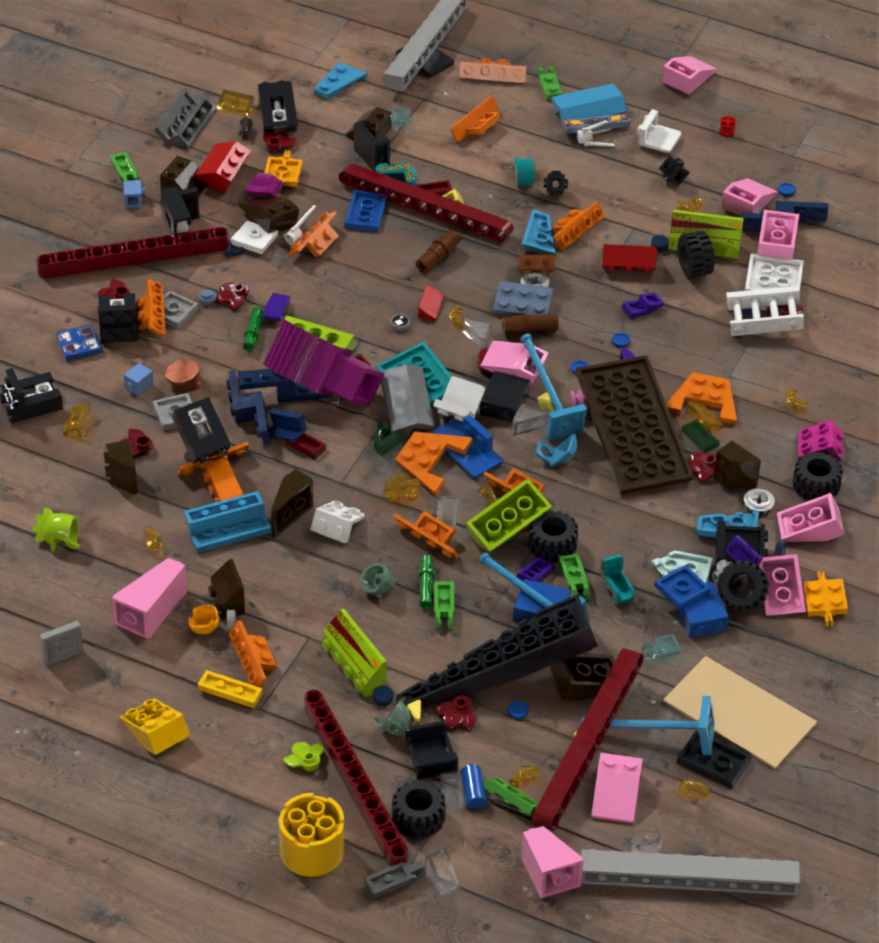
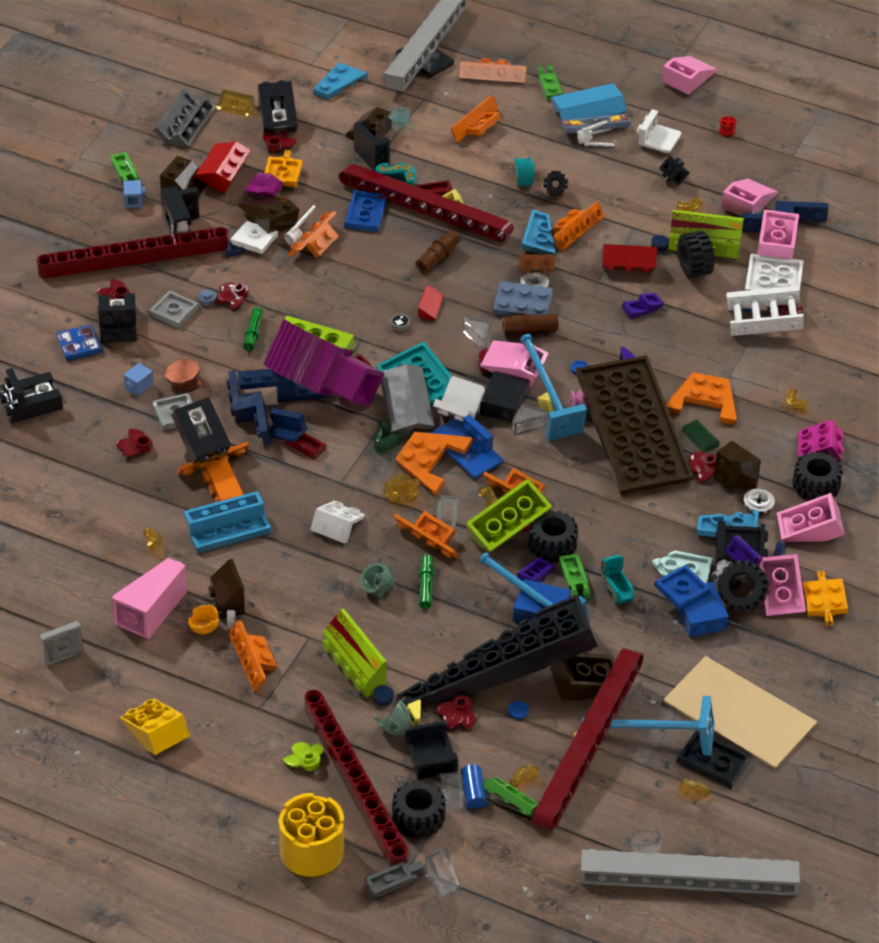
lime piece [32,508,80,552] -> none
clear yellow slope [63,402,90,437] -> none
dark brown slope [103,440,138,494] -> none
orange bracket [136,278,166,337] -> none
yellow plate [197,670,262,708] -> none
clear smoke pin [239,117,253,139] -> none
dark purple slope [262,293,291,322] -> none
dark brown slope [271,469,314,539] -> none
bright green hinge [434,582,454,629] -> none
clear yellow arm [449,306,469,329] -> none
bright pink slope [522,826,583,898] -> none
dark azure piece [535,434,577,468] -> none
bright pink slope [591,753,642,824] -> none
blue piece [612,333,630,348] -> none
clear light blue plate [642,633,681,659] -> none
clear yellow slope [687,402,724,434] -> none
blue piece [778,183,795,196] -> none

